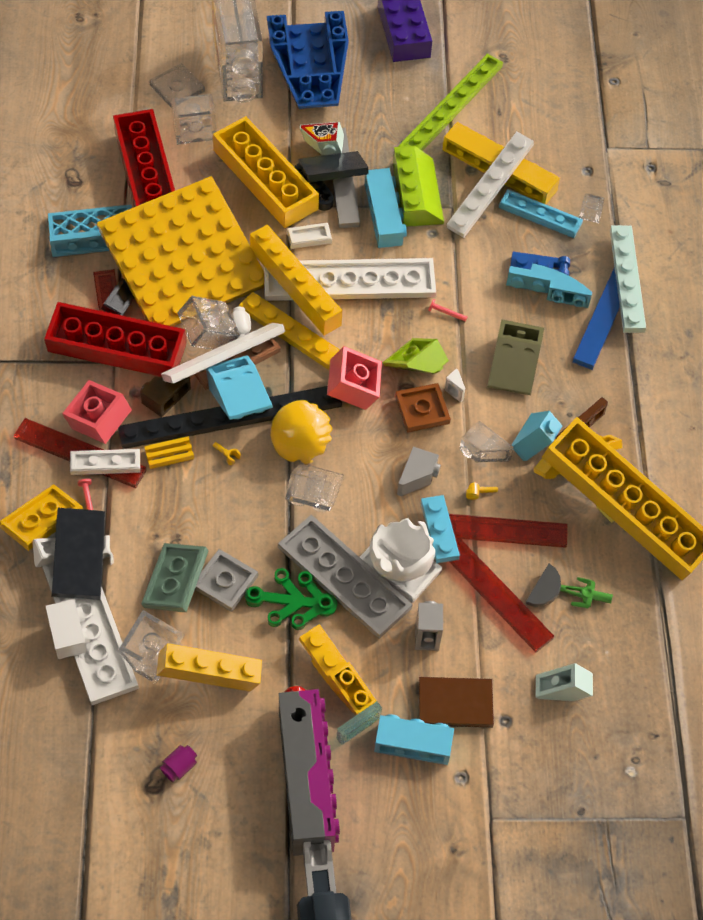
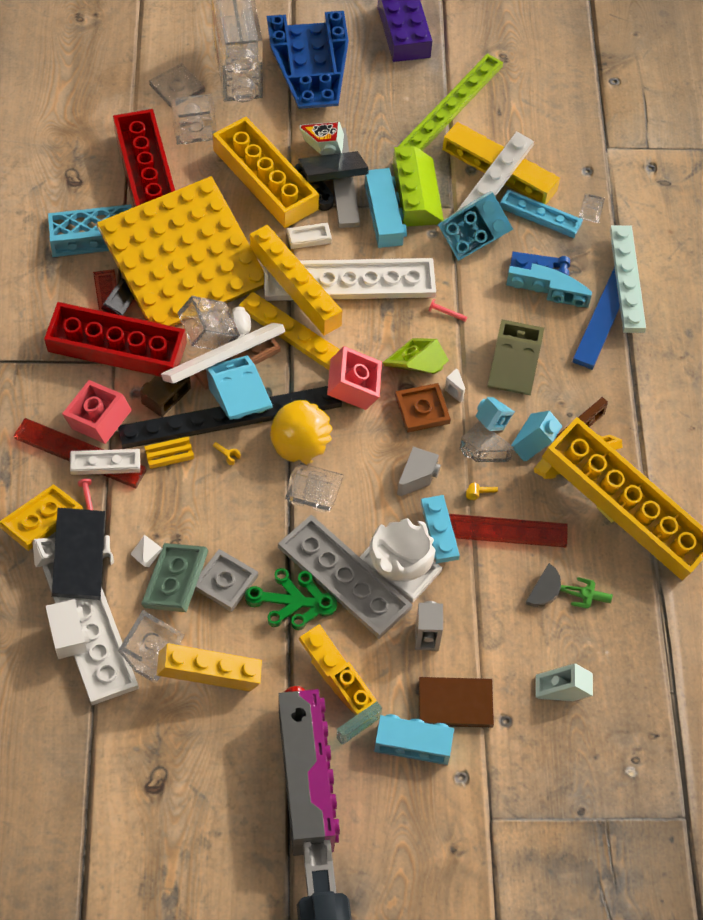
magenta brick [159,745,197,782] -> none
clear red tile [449,537,554,653] -> none
none -> white slope [131,535,163,568]
none -> medium azure slope [438,191,513,261]
none -> medium azure slope [476,397,515,431]

